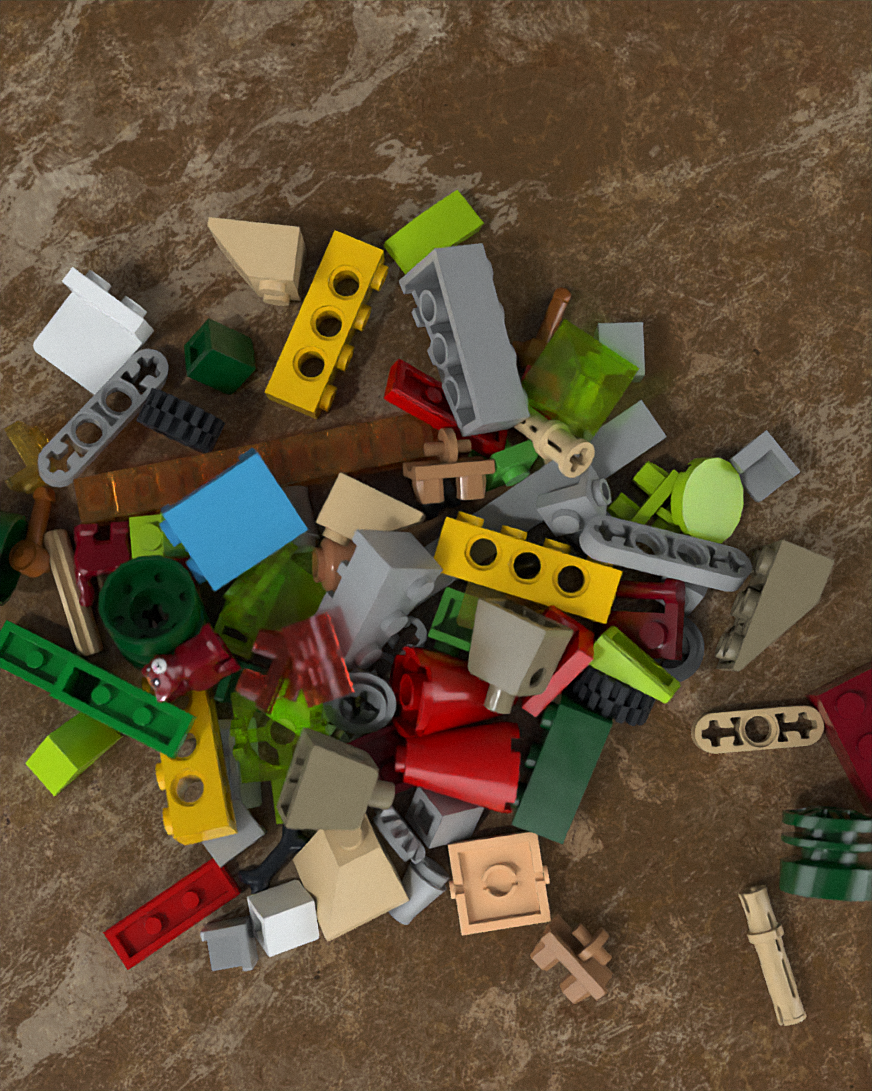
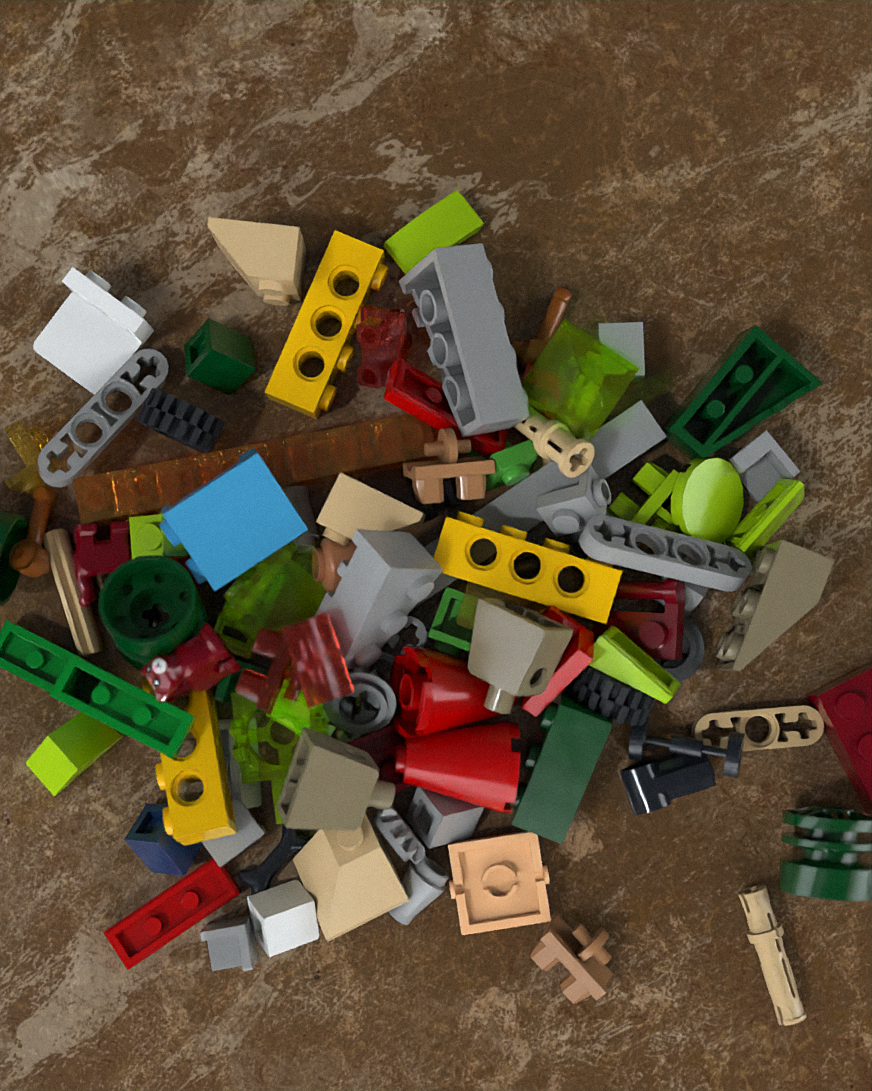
none -> dark blue panel [124,804,203,876]
none -> clear red hips [356,304,413,389]
none -> black piece [619,754,716,815]
none -> black wheel [628,717,744,778]
none -> dark green wedge [661,325,823,461]
none -> lime slope [724,478,805,560]

